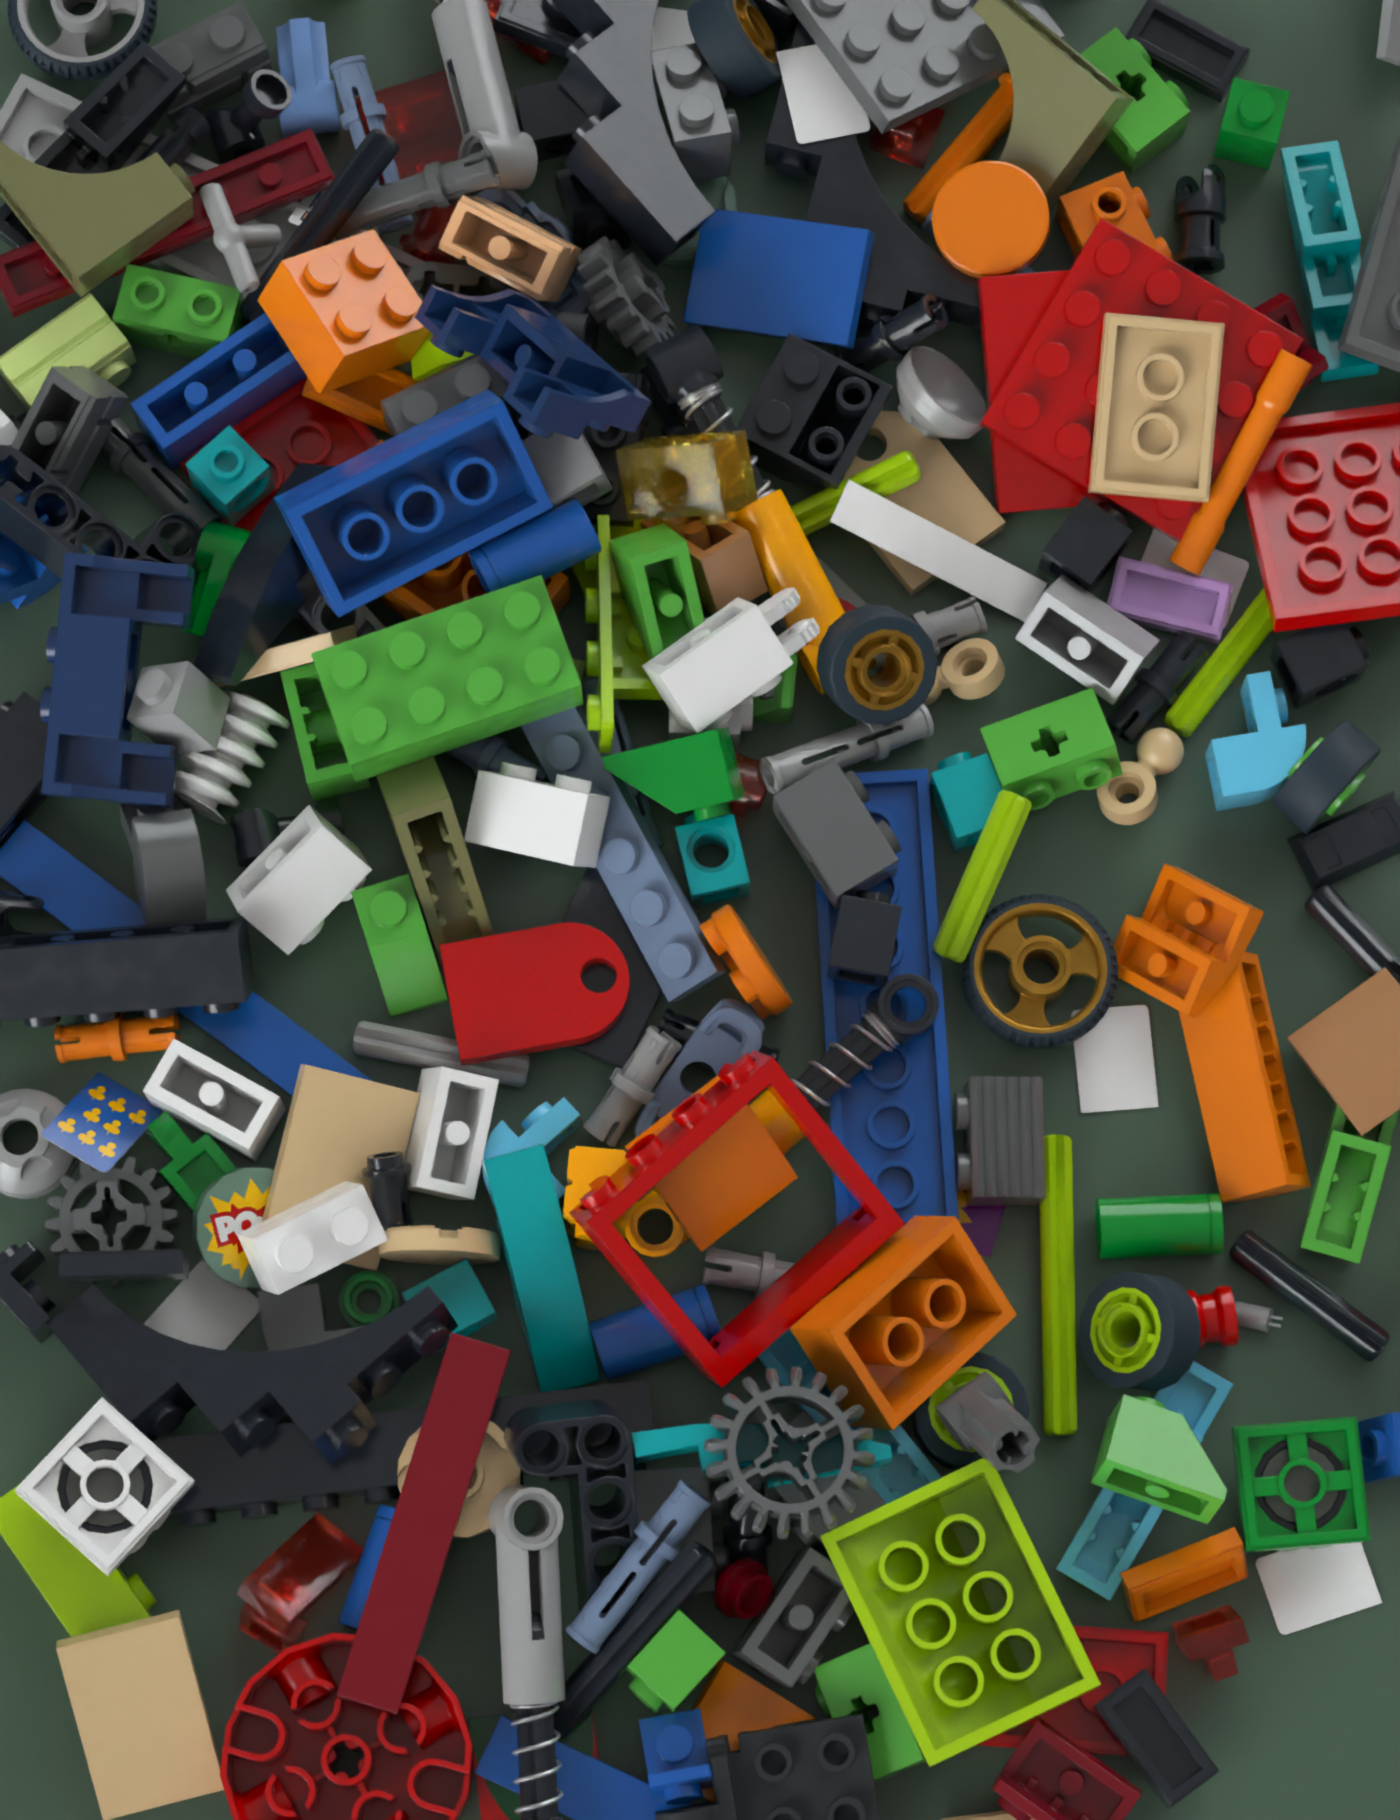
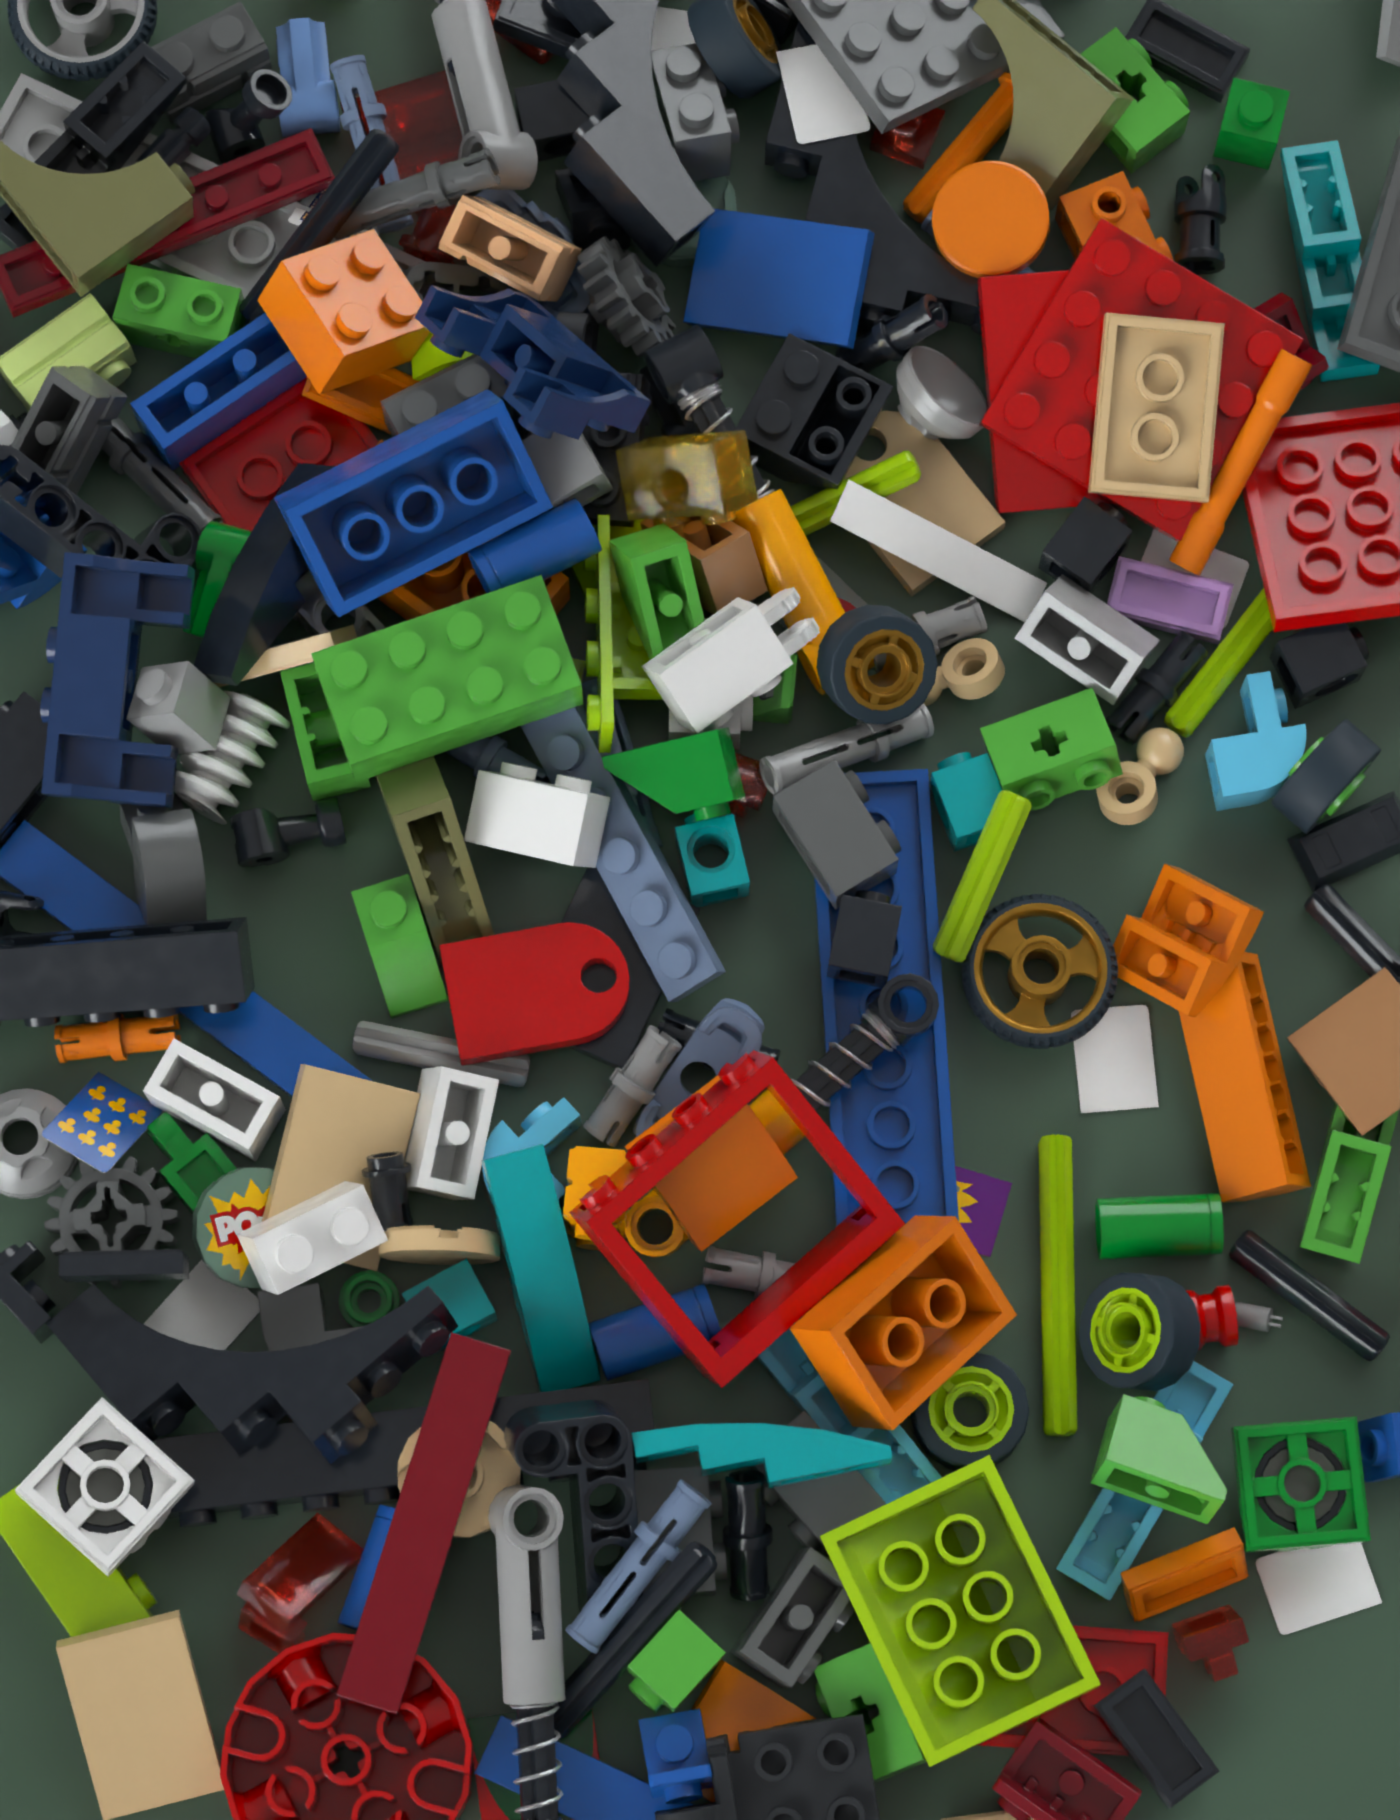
teal brick [185,425,275,526] -> none
light grey piece [199,183,282,294] -> none
white brick [226,805,372,955] -> none
orange tile [699,904,793,1020] -> none
dark grey gear [704,1367,875,1539] -> none
dark red plate [714,1557,773,1619] -> none
dark grey piece [934,1371,1040,1473] -> none
dark grey brick [953,1076,1046,1206] -> none

